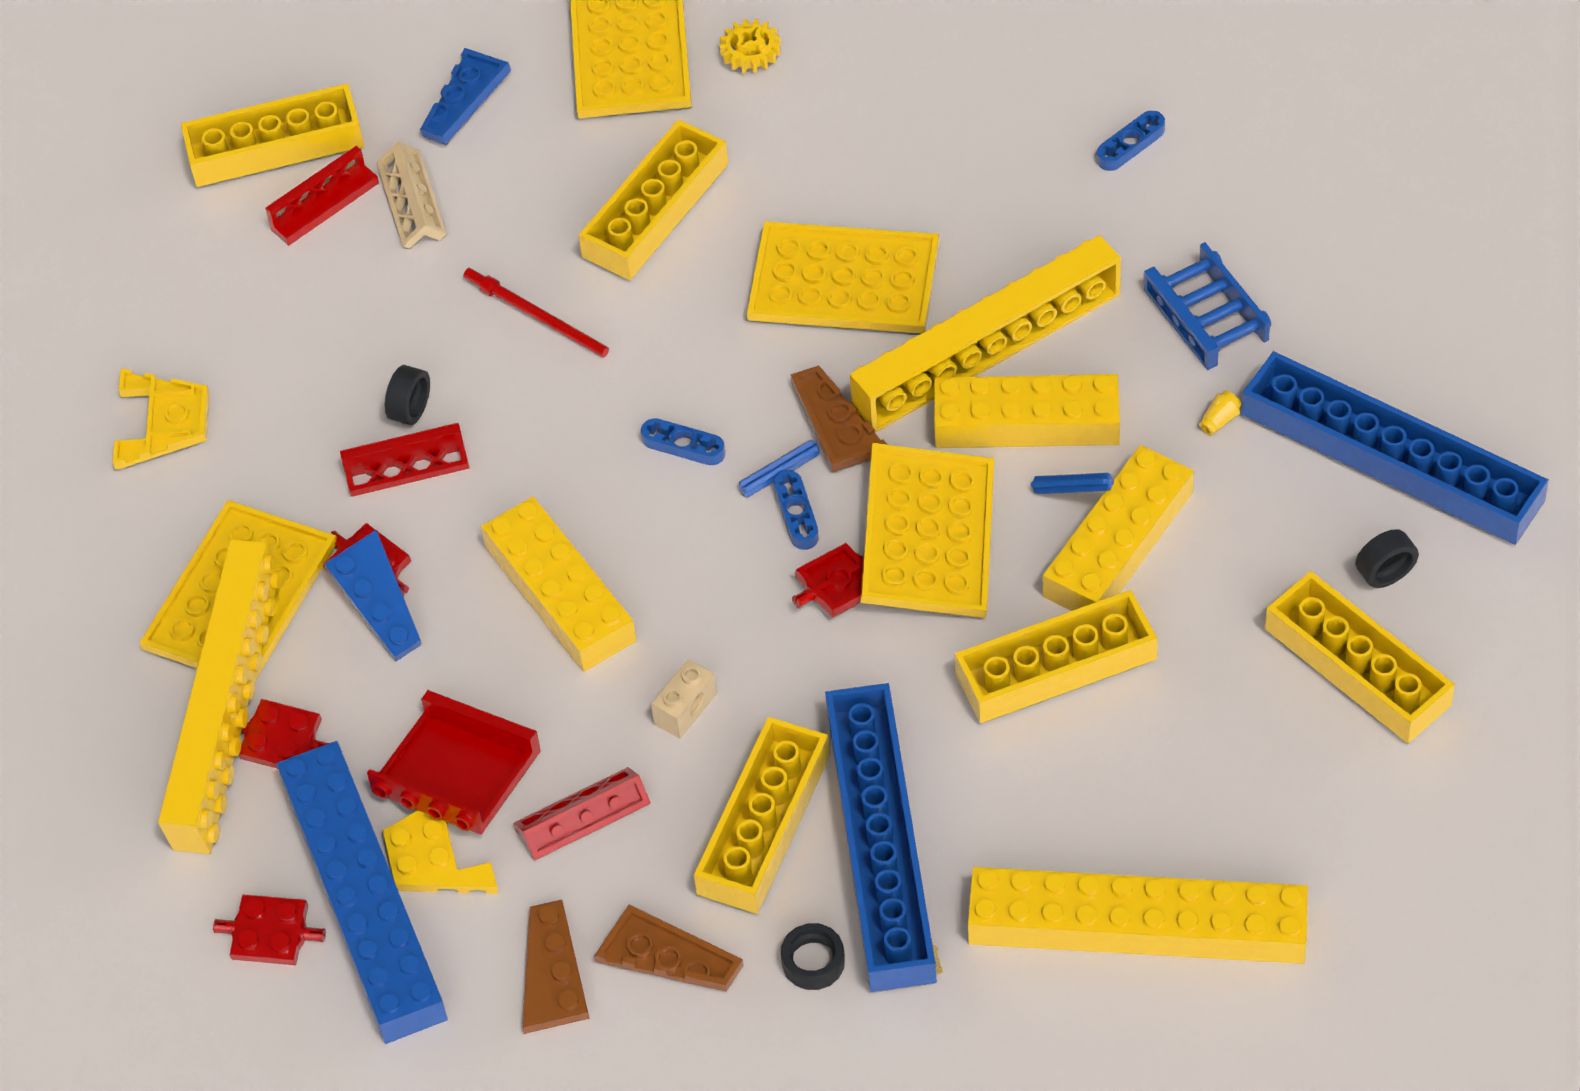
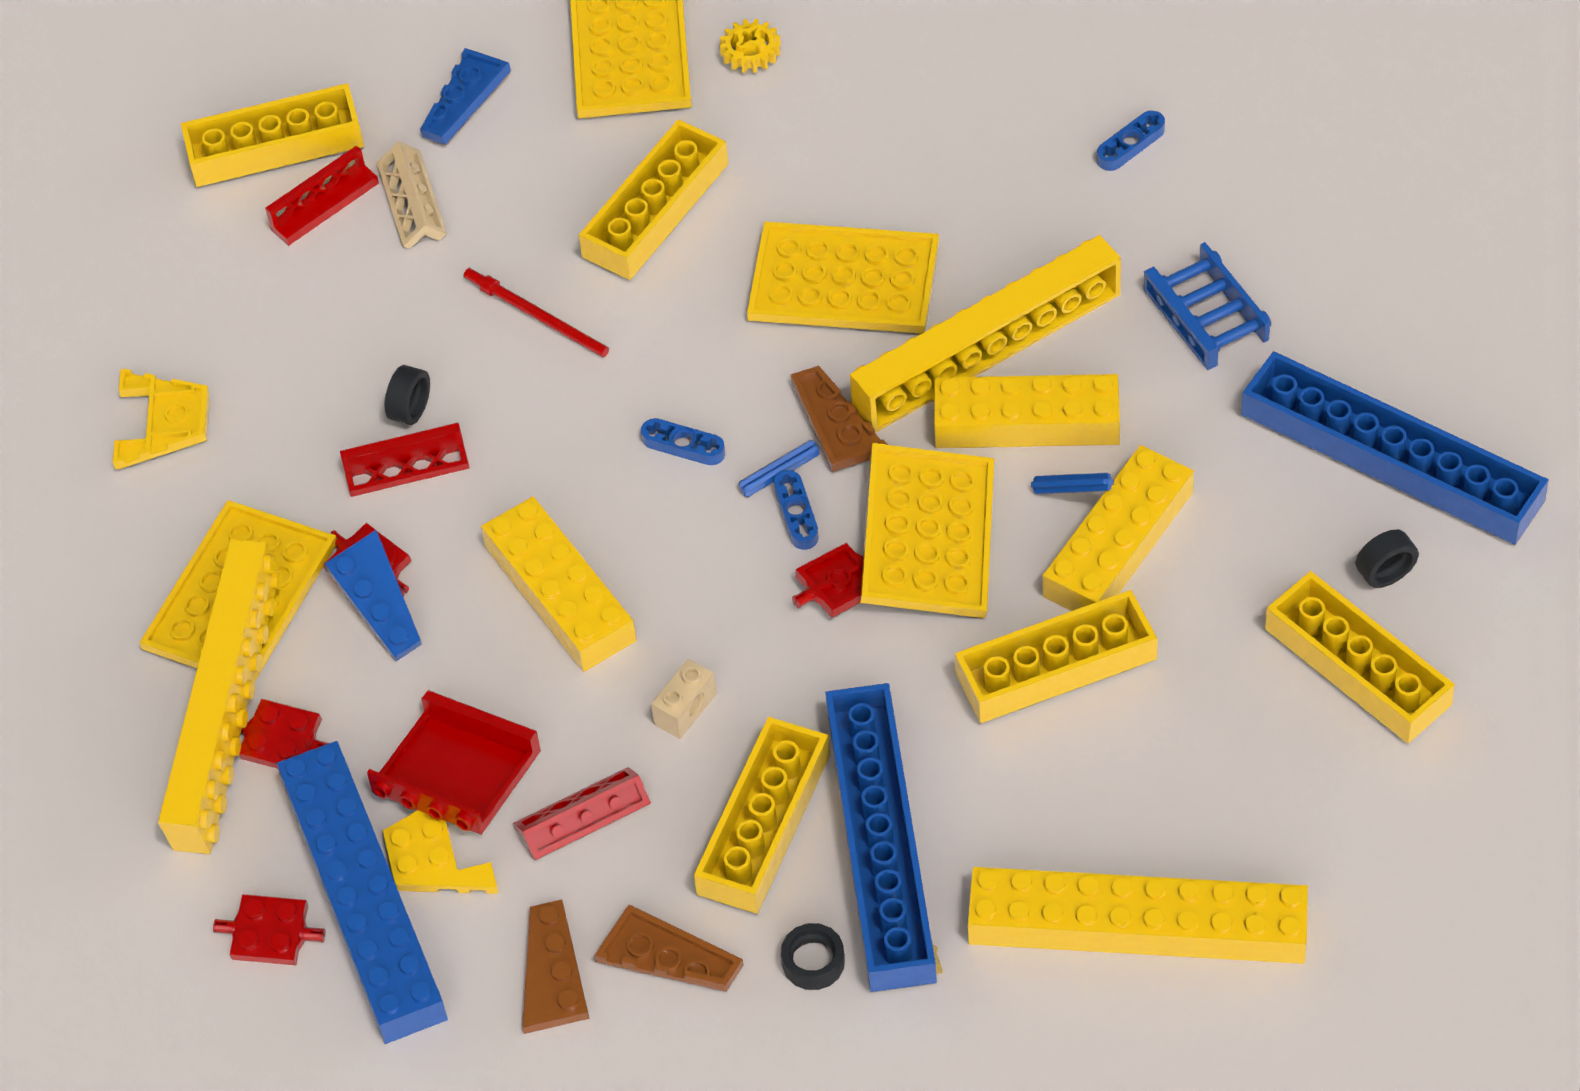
yellow cone [1199,390,1242,436] -> none

